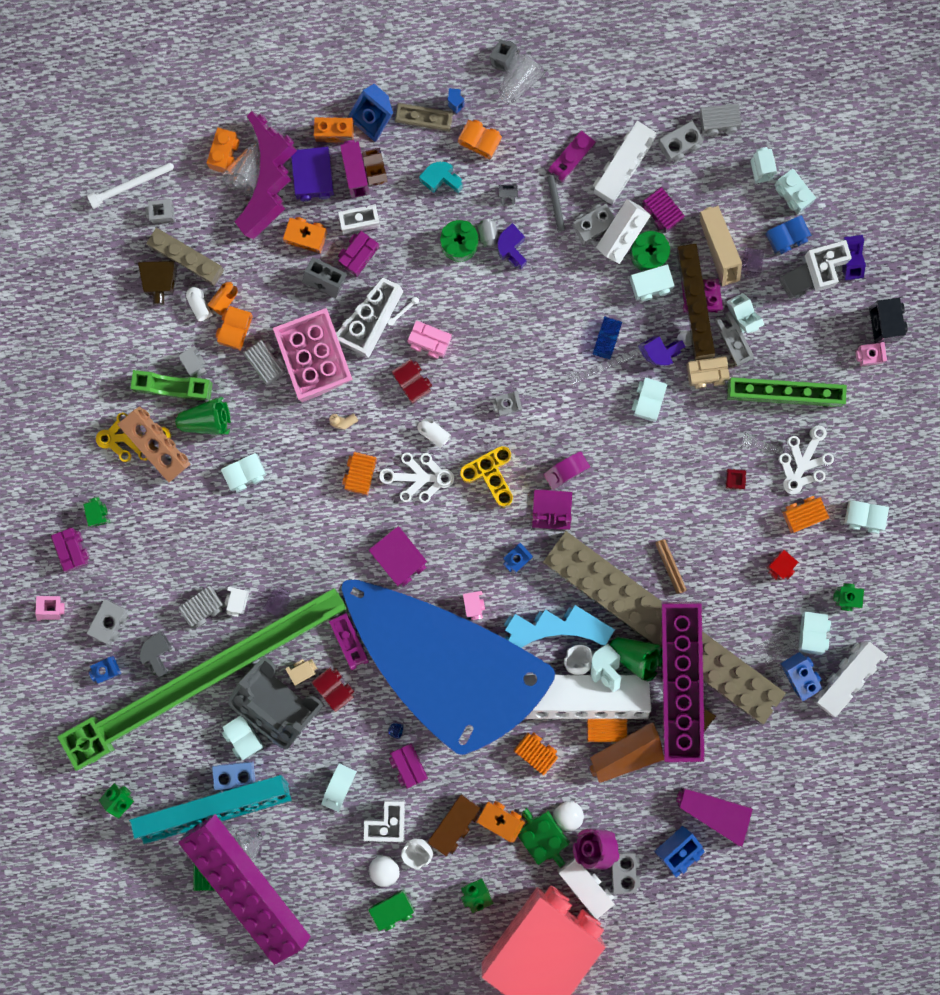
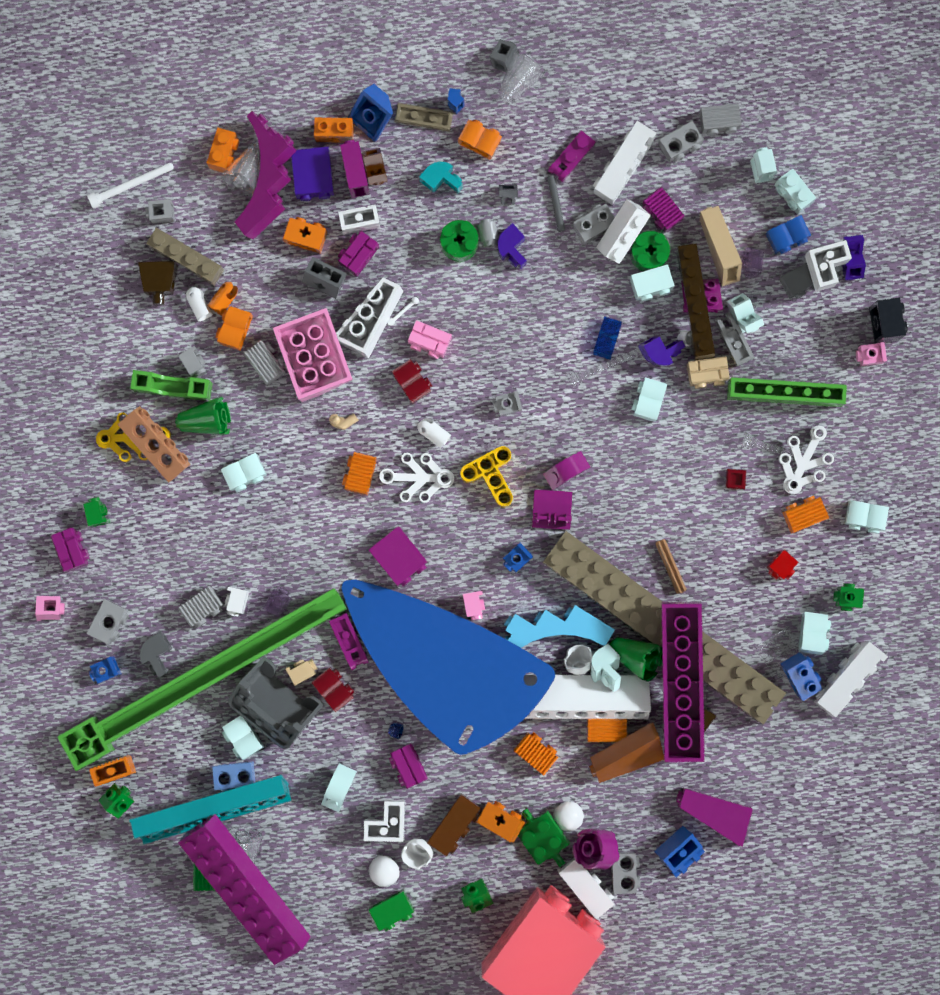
none -> orange brick [89,755,136,787]

